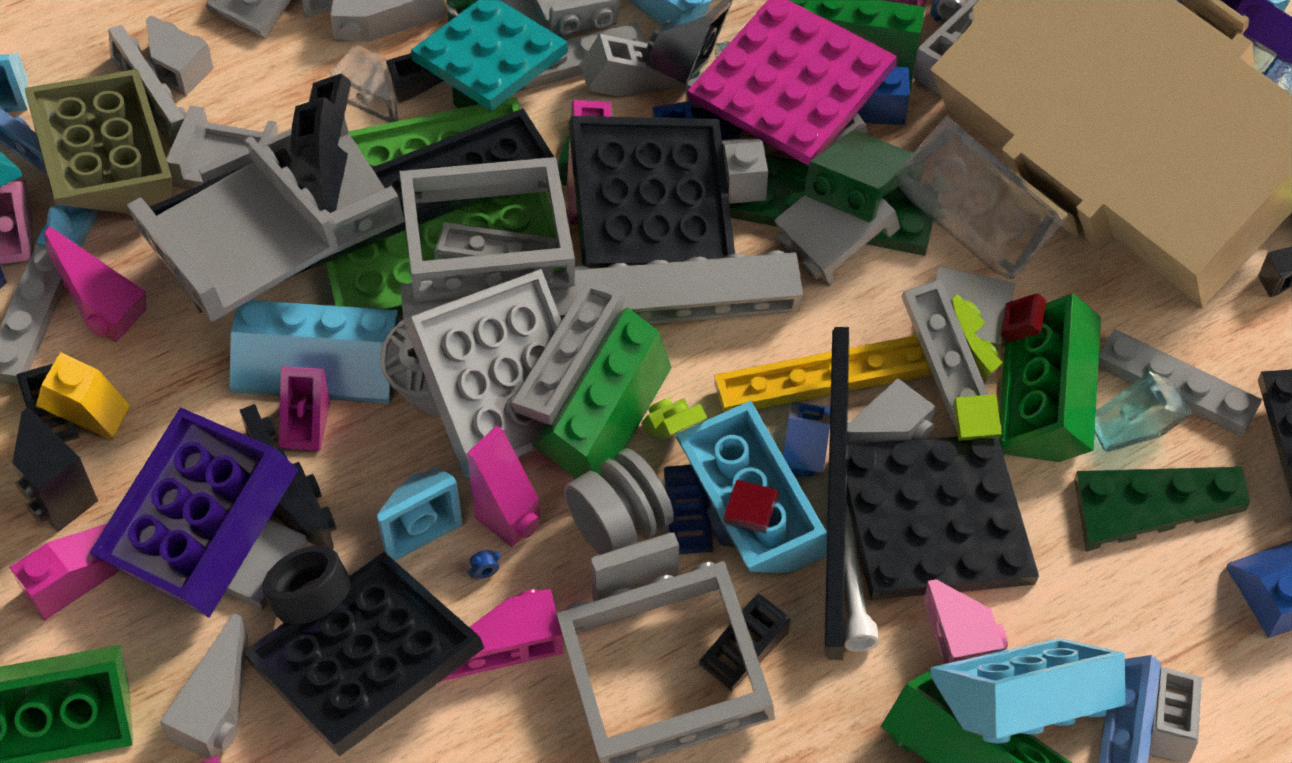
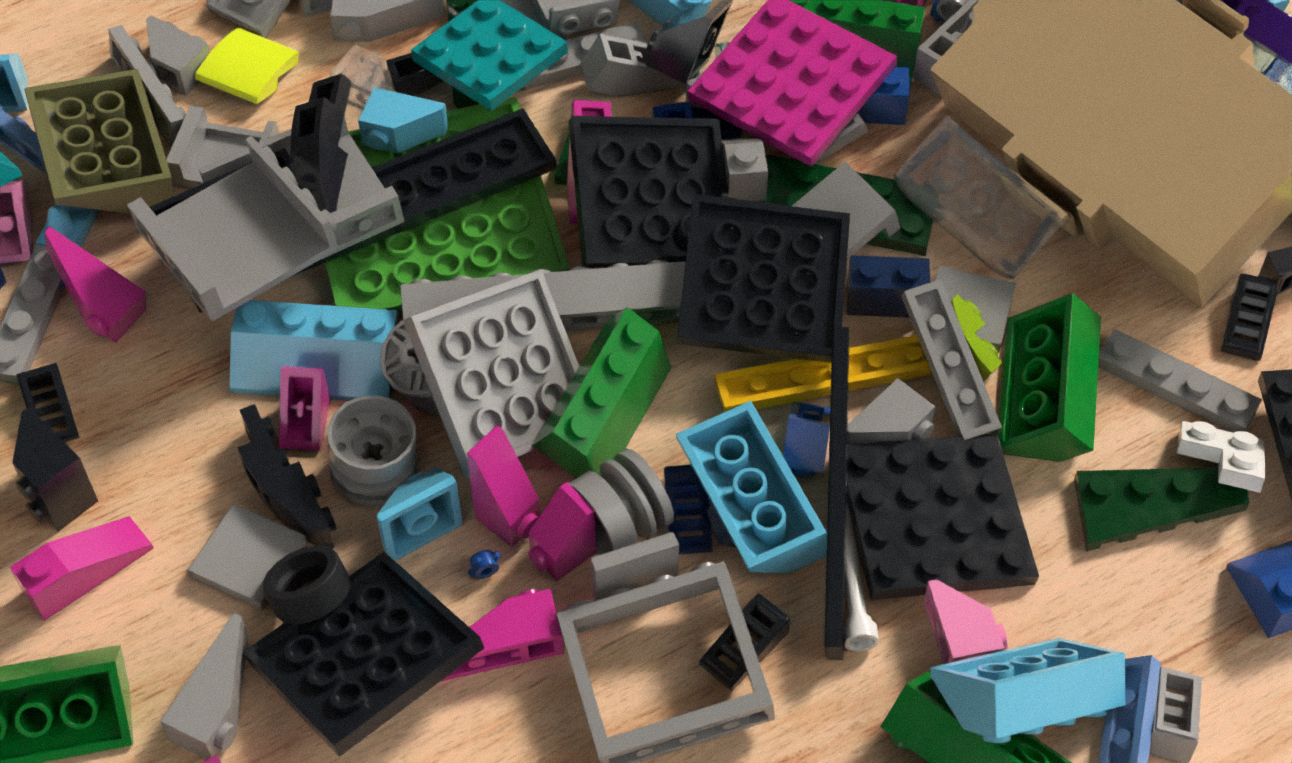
yellow slope [36,352,130,441] -> none
dark purple slope [89,407,298,618] -> none
light grey window [400,157,575,302] -> none
light grey tile [434,222,558,260] -> none
light grey plate [512,280,625,425] -> none
lime slope [641,398,707,439] -> none
dark red tile [724,479,778,534] -> none
dark green panel [804,130,921,222] -> none
lime tile [953,394,1002,441] -> none
dark red tile [1000,293,1046,342] -> none
clear light blue slope [1095,371,1193,452] -> none
none -> neon yellow slope [195,28,299,104]
none -> light grey wheel [327,395,416,507]
none -> medium azure slope [358,87,448,153]
none -> dark pink slope [528,482,596,581]
none -> black plate [676,194,850,363]
none -> dark blue brick [847,255,930,318]
none -> white plate [1177,421,1265,493]
none -> black slope [1221,273,1279,361]

